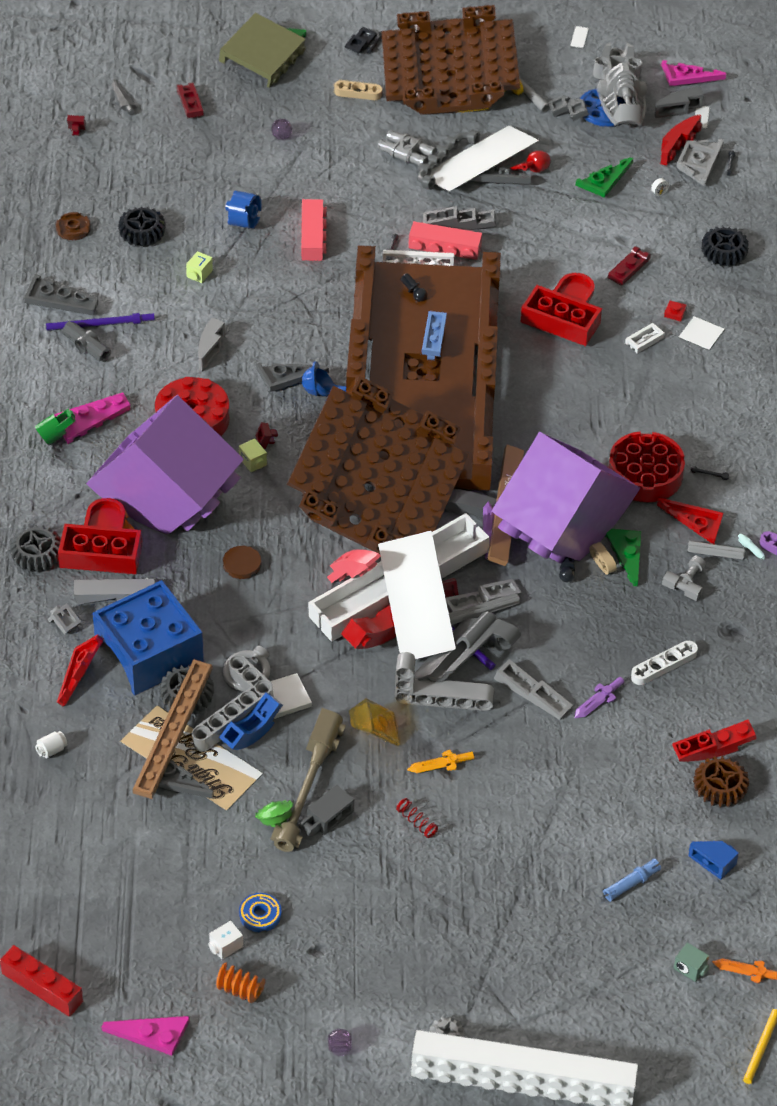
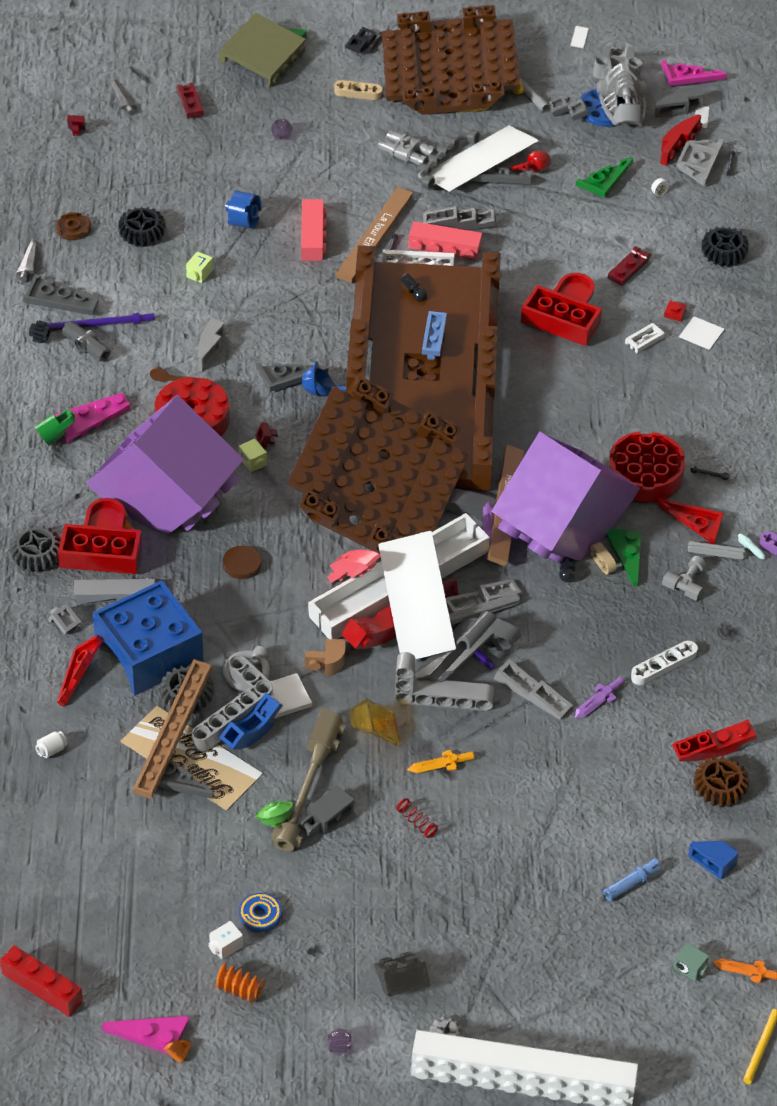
none -> flat silver bar [16,239,37,282]
none -> black gear [29,320,51,343]
none -> reddish brown piece [150,366,184,382]
none -> orange tile [164,1040,192,1063]
none -> medium nougat brick [305,639,346,676]
none -> medium nougat tile [336,187,413,283]
none -> clear smoke slope [374,952,430,997]

